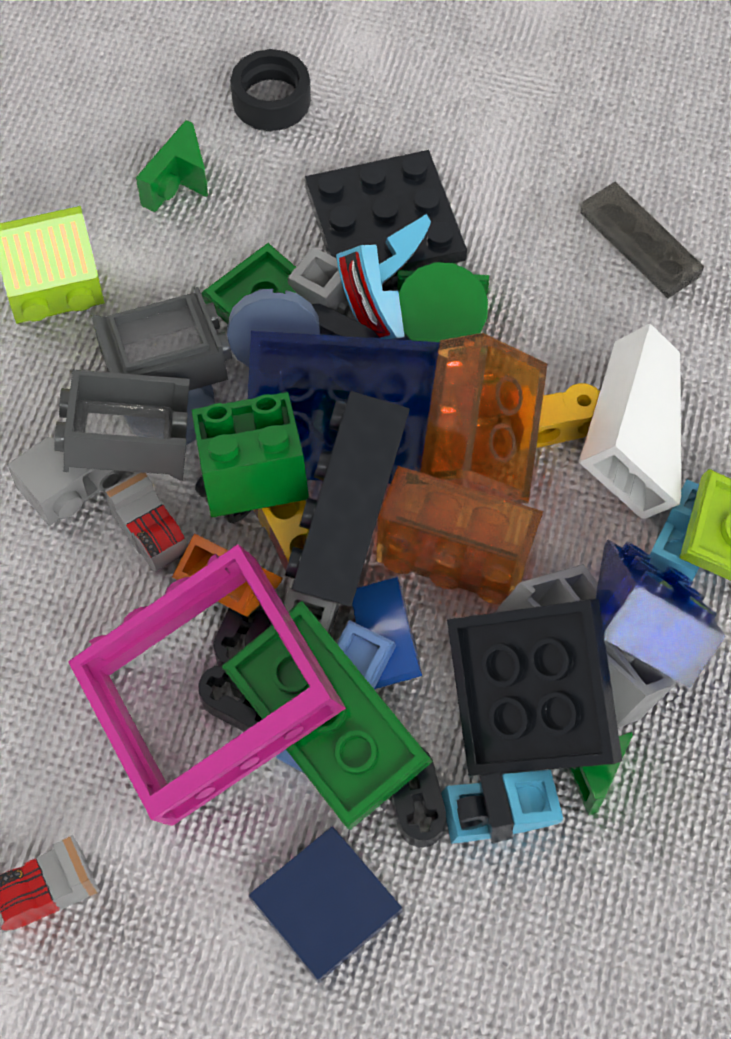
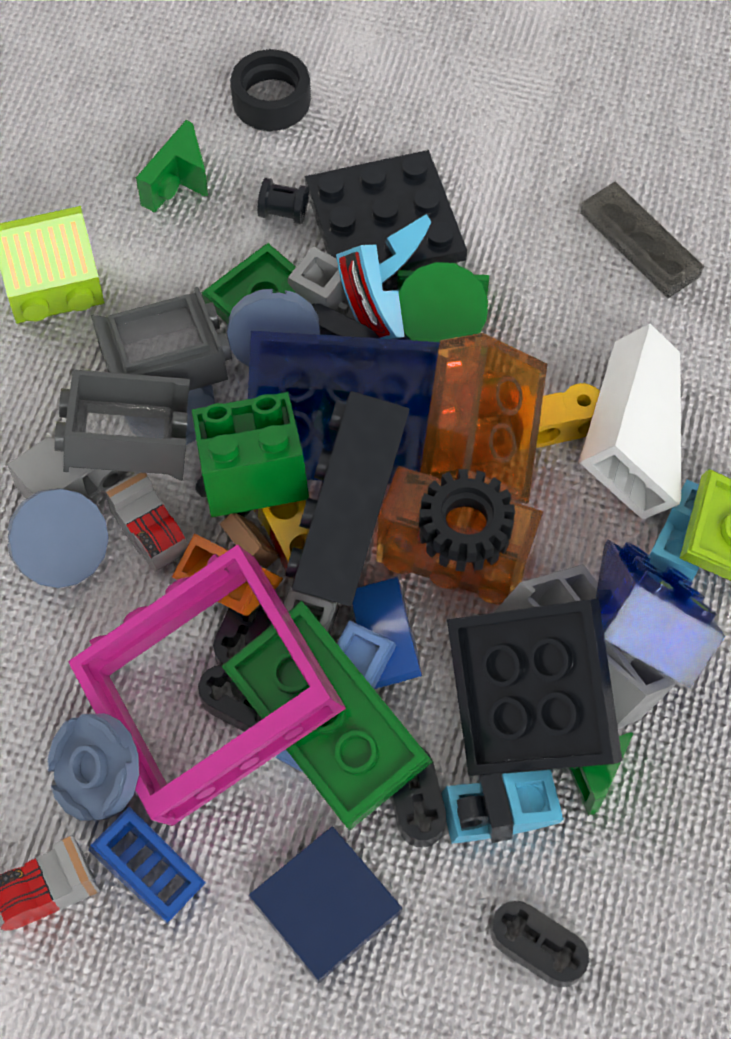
none -> sand blue tile [7,488,109,588]
none -> sand blue tile [48,713,139,821]
none -> blue slope [88,806,206,924]
none -> medium nougat tile [220,513,279,569]
none -> black bush [257,178,309,224]
none -> black tyre [418,469,515,572]
none -> black beam [490,901,589,987]

